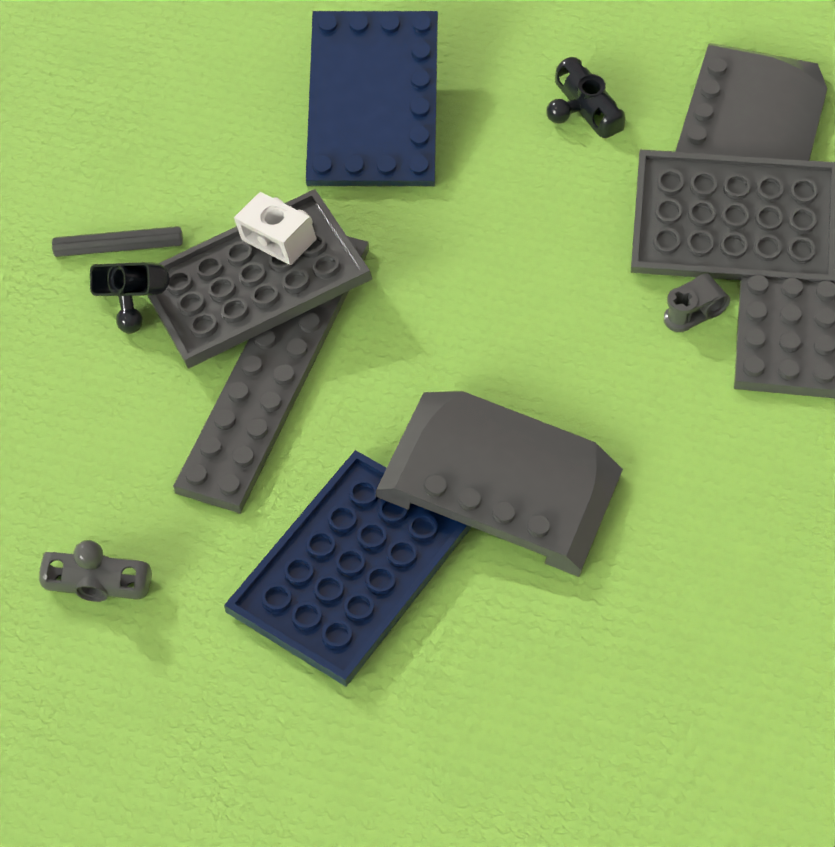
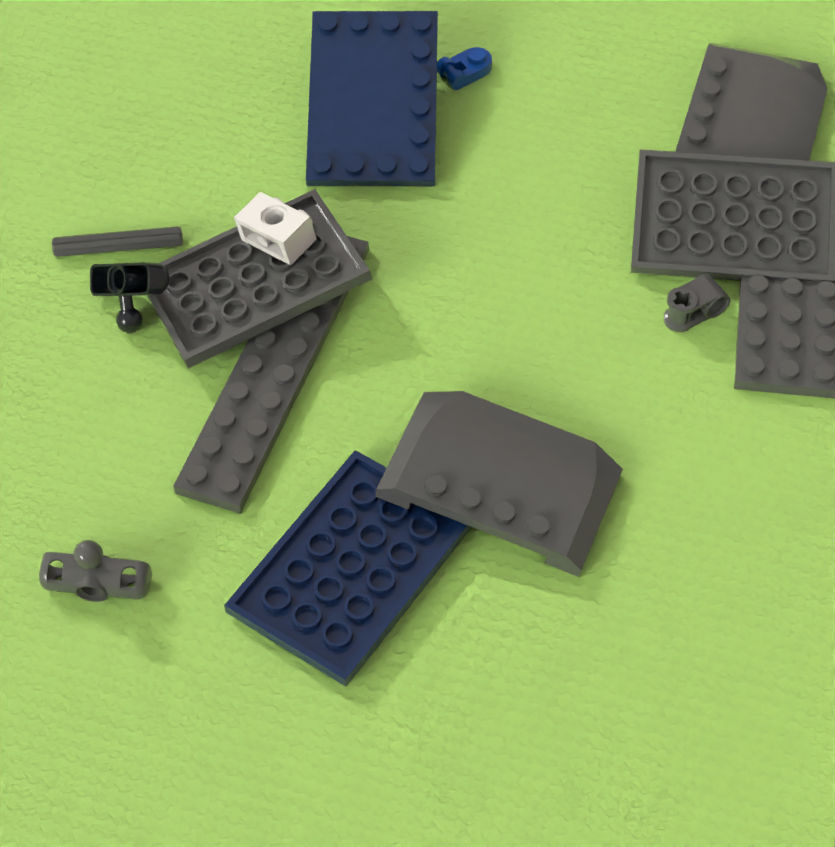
black piece [546,57,625,138] -> none
none -> blue plate [437,47,492,90]

